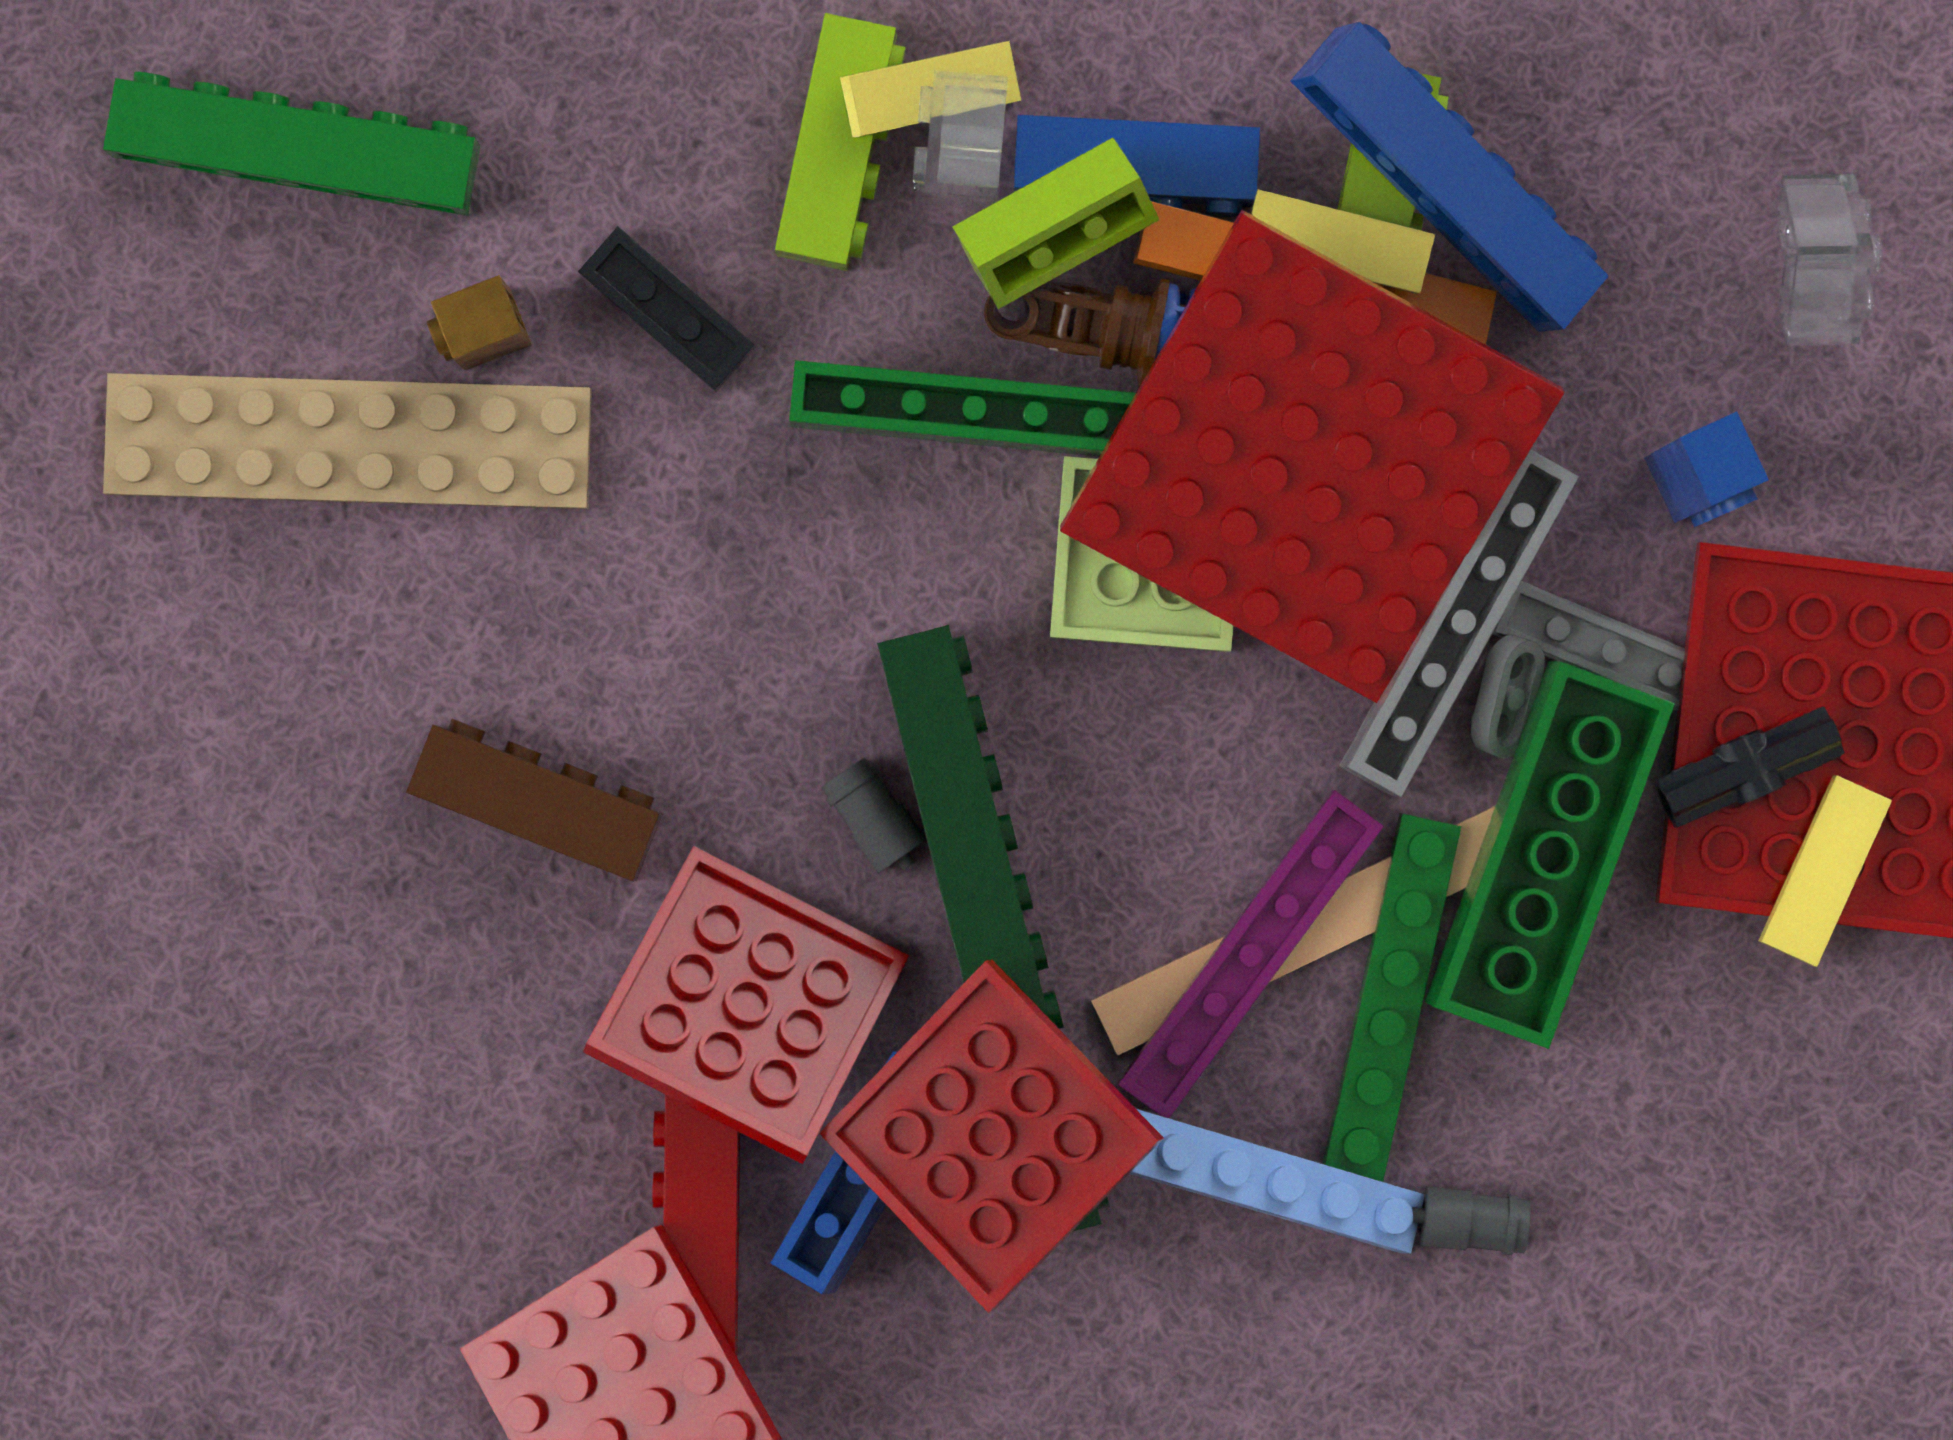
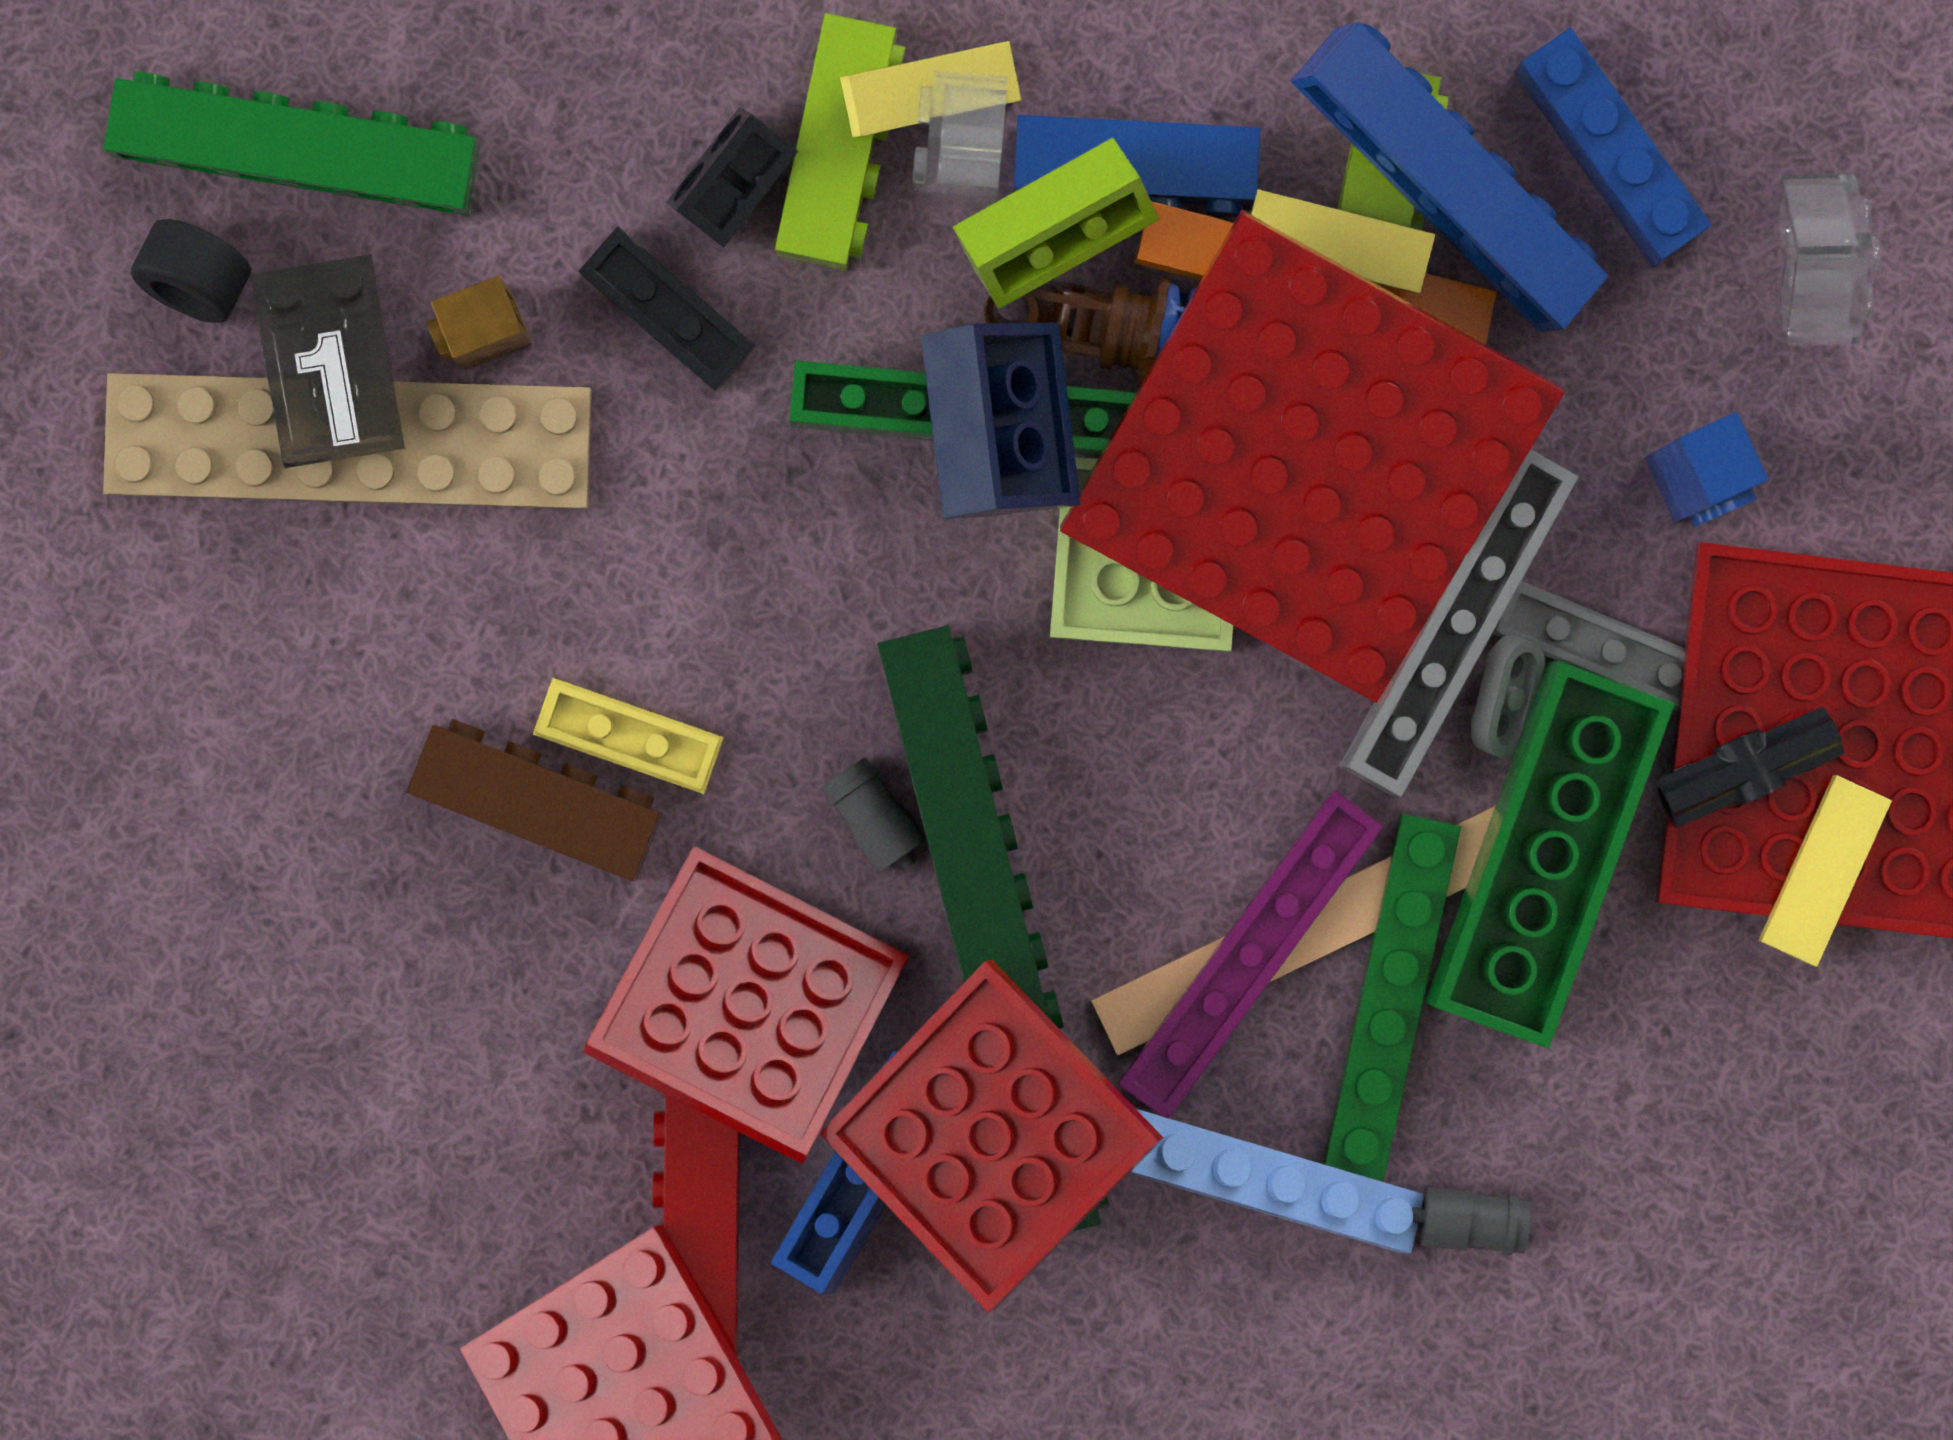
none -> black tyre [130,219,252,323]
none -> clear smoke slope [251,254,405,469]
none -> light yellow tile [533,678,724,794]
none -> black brick [666,107,798,248]
none -> dark blue slope [921,323,1081,519]
none -> blue brick [1513,27,1712,268]

